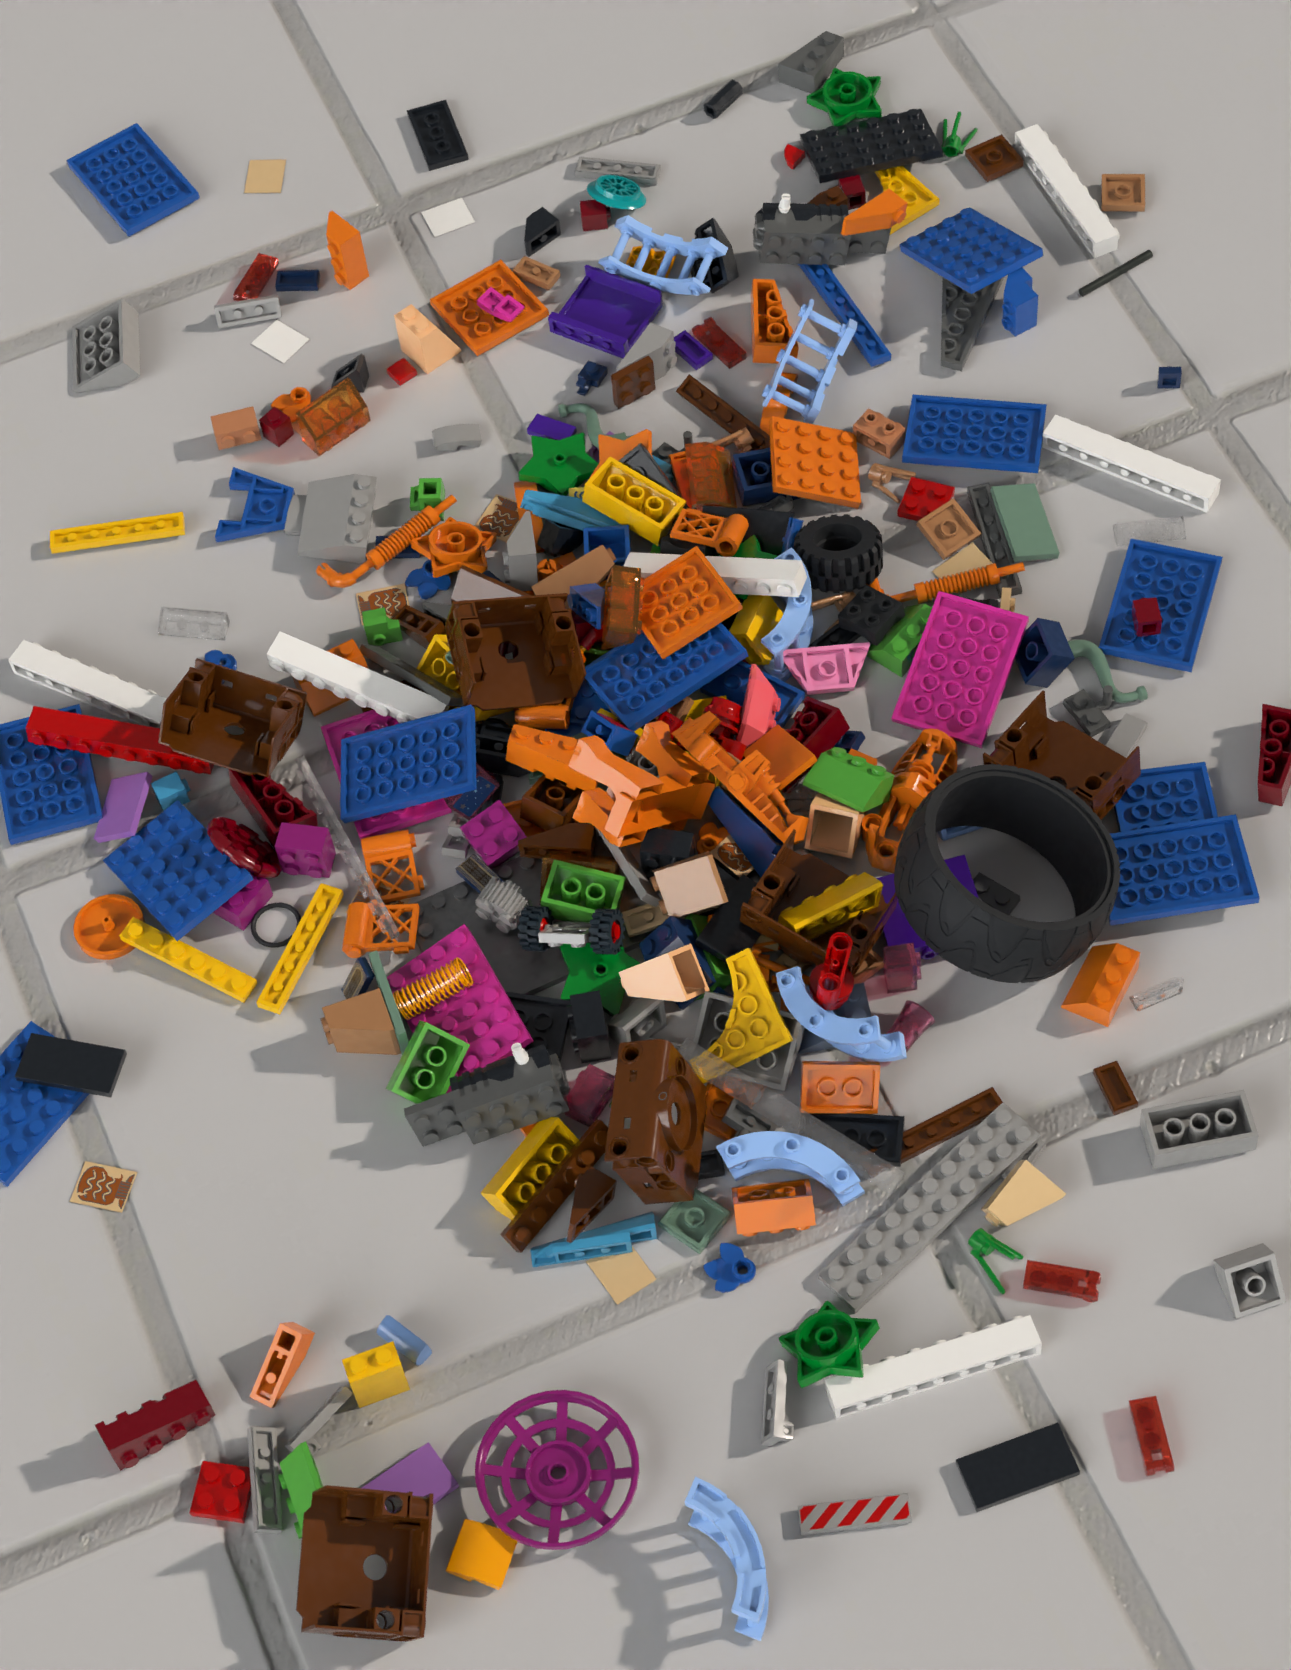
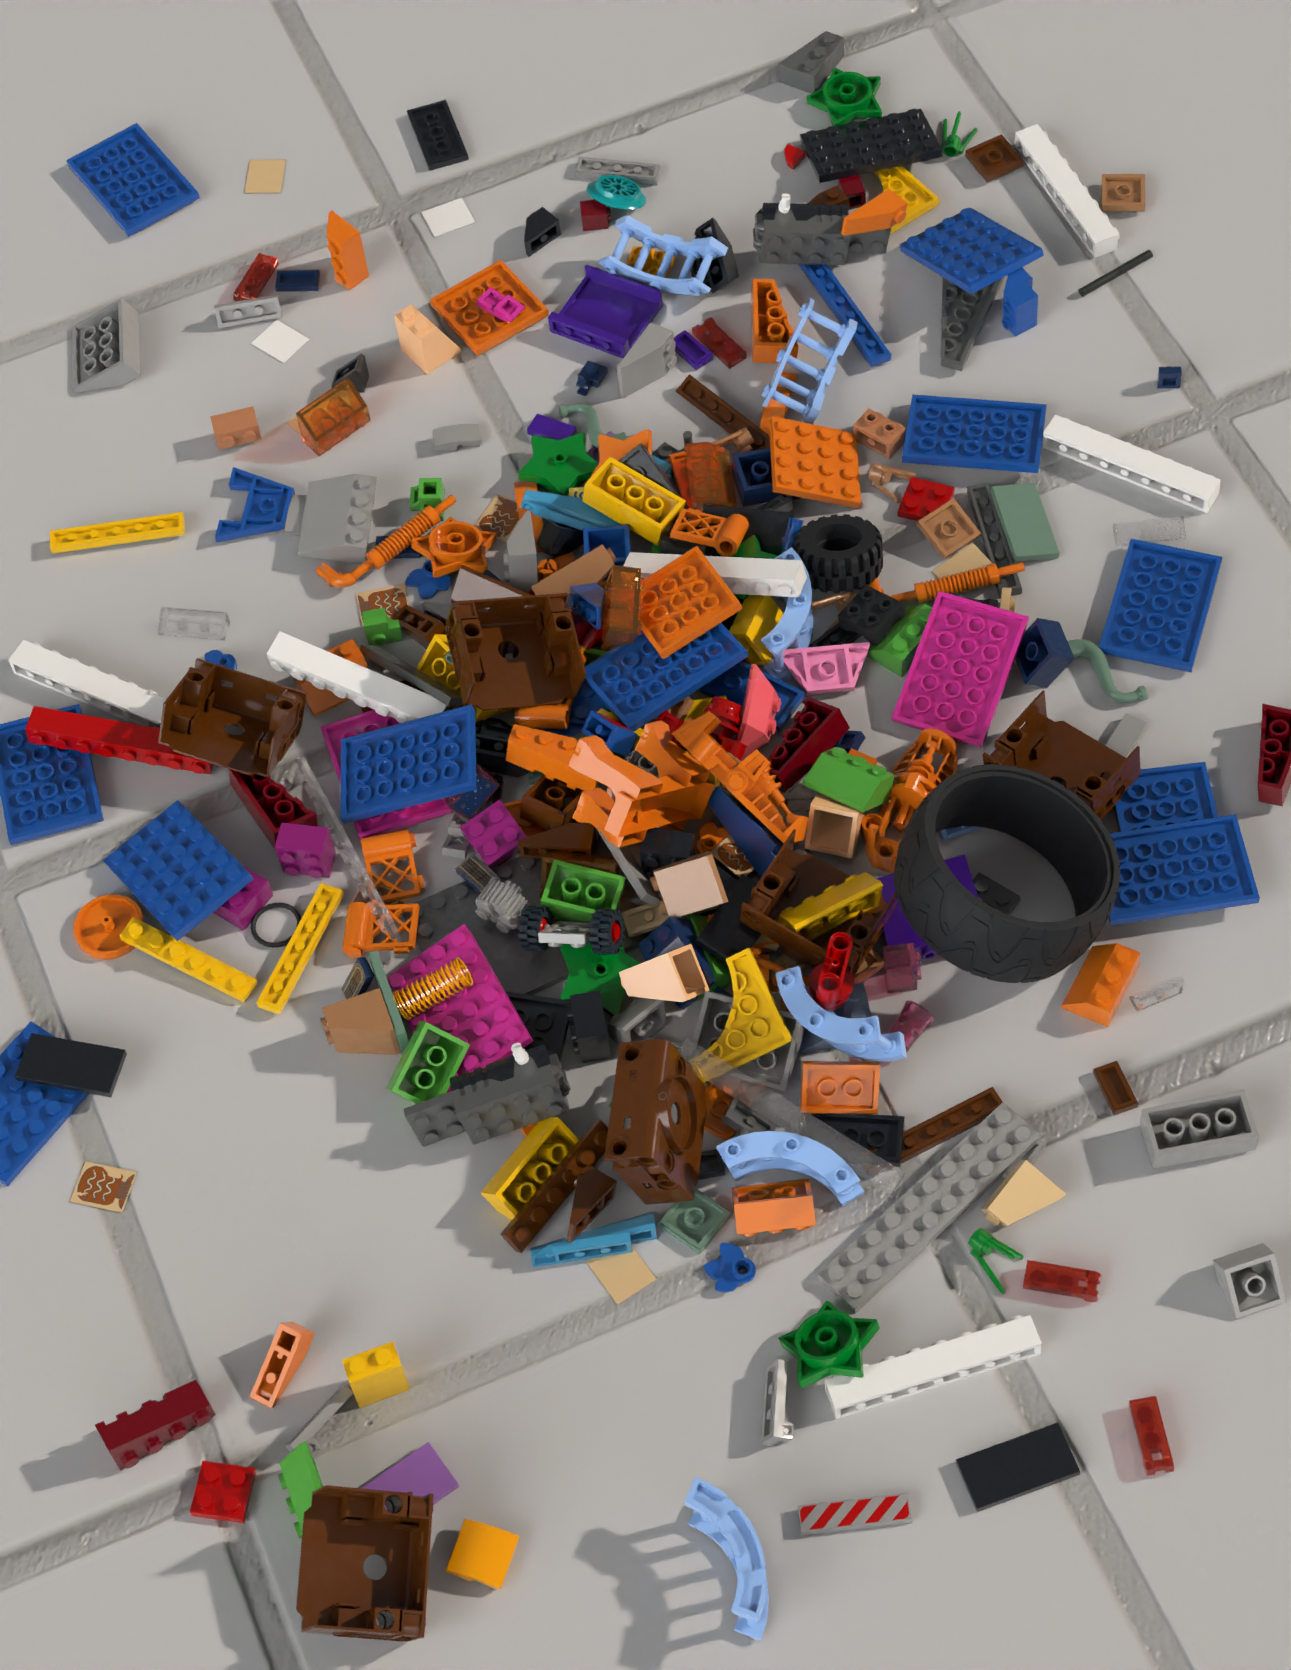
medium lavender tile [94,772,153,843] -> none
dark azure brick [151,771,191,811] -> none
dark red plate [207,817,282,879] -> none
light grey tile [247,1426,283,1534] -> none
dark red brick [259,407,294,447] -> none
orange plate [271,387,314,422] -> none
medium blue brick [377,1315,432,1365] -> none
red tile [386,358,417,386] -> none
magenta dish [475,1390,640,1550] -> none
medium nougat plate [513,256,561,291] -> none
clear pink brick [565,1064,615,1127] -> none
reddish brown plate [611,355,656,409] -> none
black axle [703,79,743,119] -> none
orange tile [743,724,818,790] -> none
dark grey plate [1063,685,1113,737] -> none
dark red brick [1131,597,1162,637] -> none

